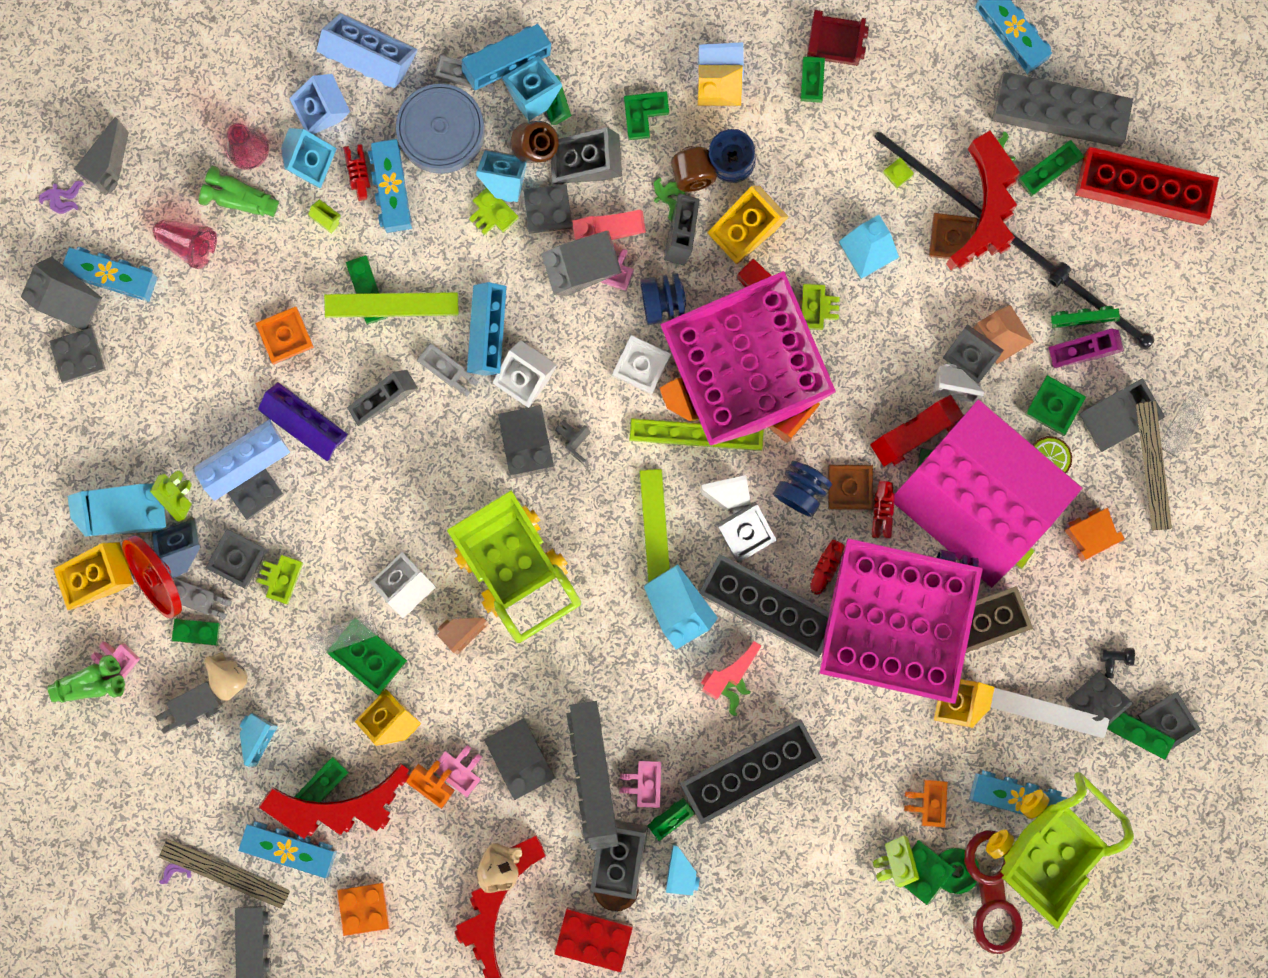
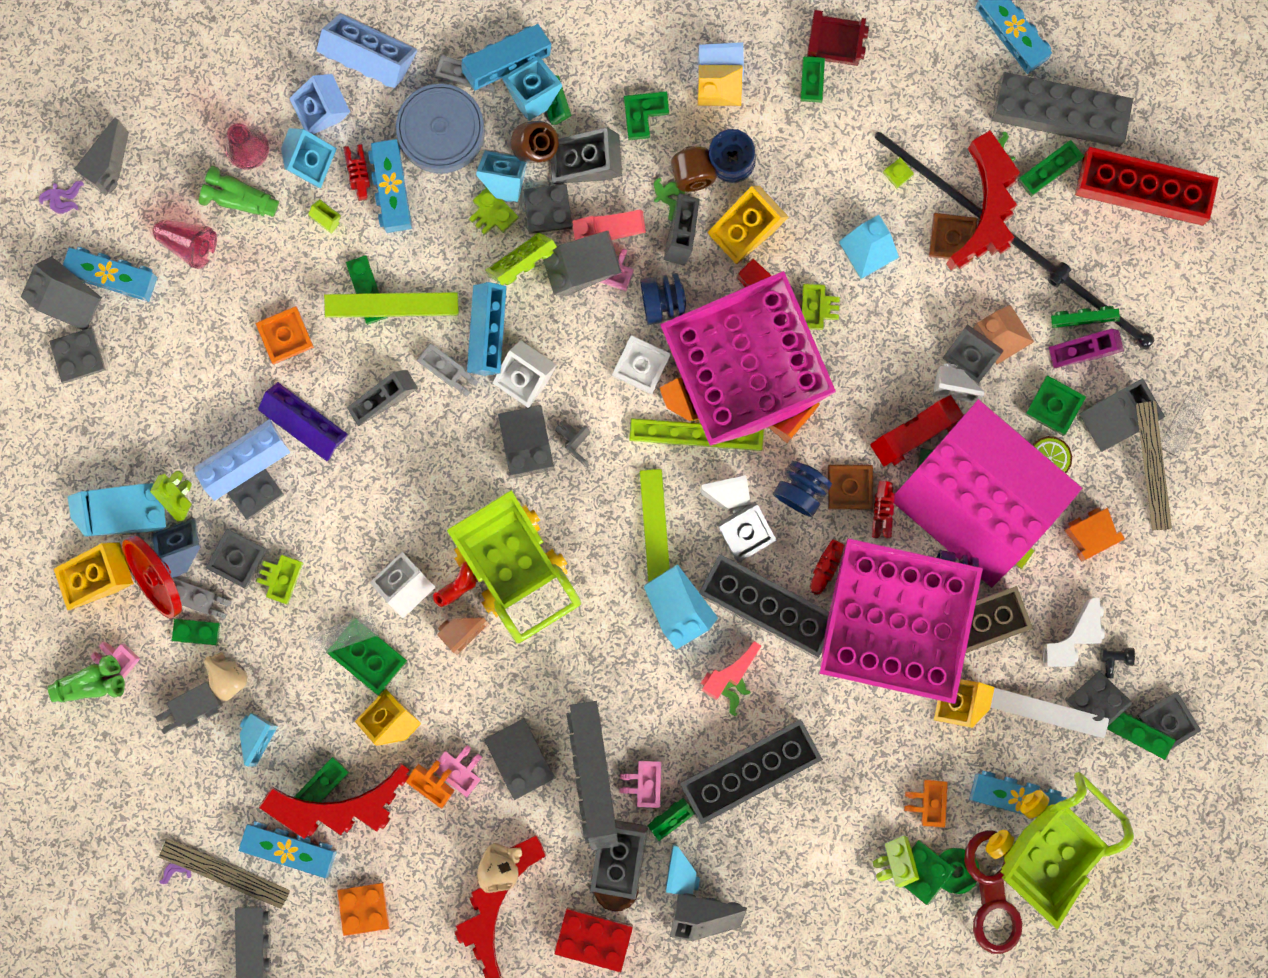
none -> red plant [433,561,478,607]
none -> lime plate [485,232,557,285]
none -> dark grey slope [670,893,747,941]
none -> white arch [1043,598,1105,667]

